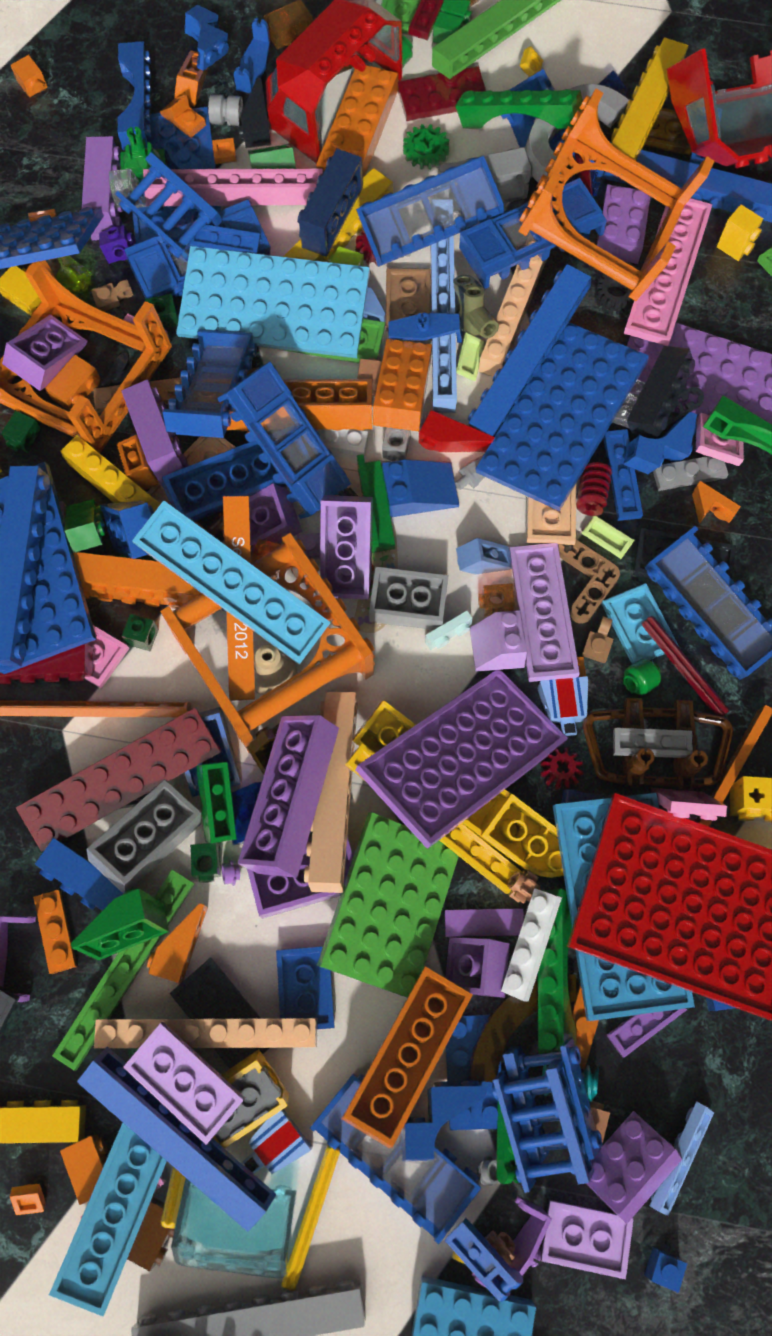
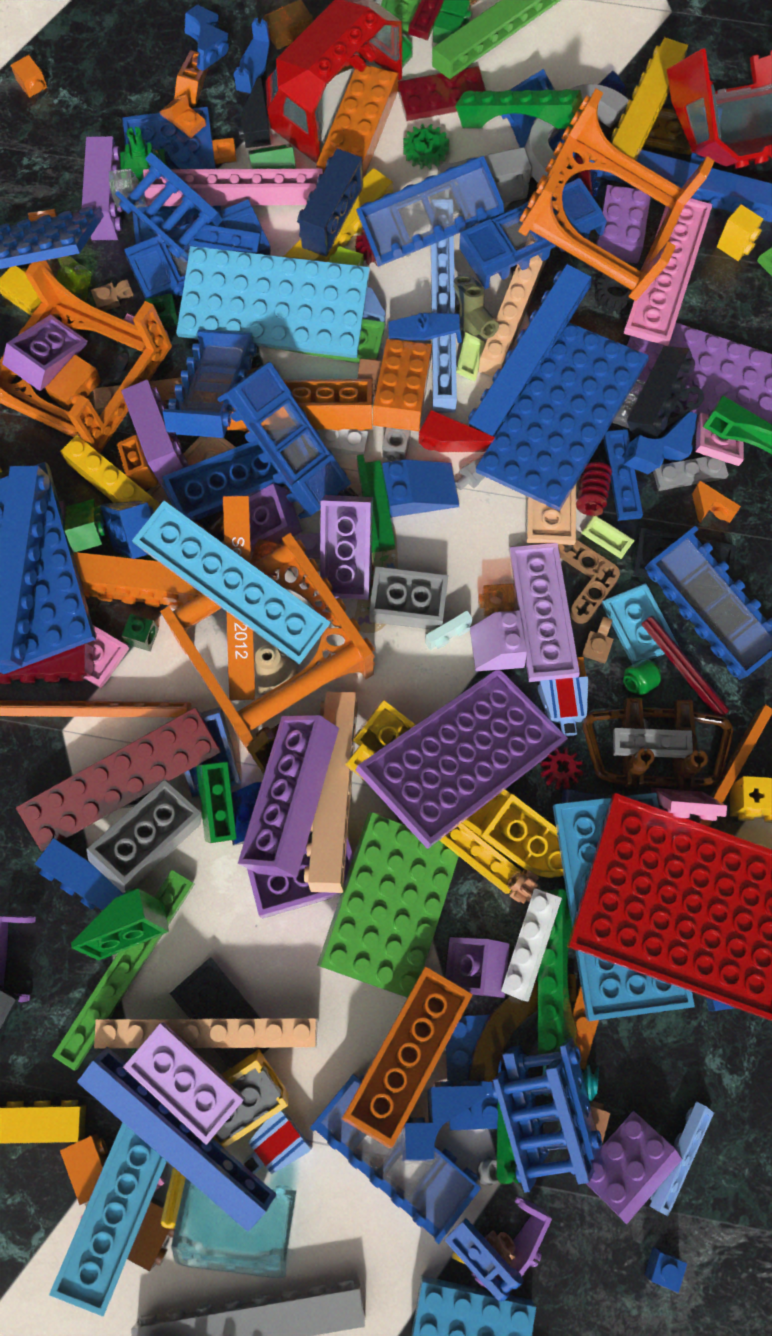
dark green brick [1,410,42,453] -> none
orange plate [10,1184,46,1215] -> none
orange plate [33,890,78,974] -> none
dark purple brick [99,225,136,264] -> none
blue arch [118,41,152,150] -> none
orange slope [147,903,208,983] -> none
dark green brick [190,843,221,883] -> none
light grey wheel [208,94,243,126] -> none
medium lavender plate [222,860,240,886] -> none
blue plate [276,946,335,1030] -> none
yellow axle [281,1145,340,1291] -> none
medium nougat tile [386,268,431,331] -> none
medium lavender tile [445,909,524,937] -> none
medium blue slope [456,538,512,575] -> none
yellow plate [519,46,543,77] -> none
lavender plate [541,1200,633,1279] -> none
medium lavender tile [606,1008,687,1058] -> none

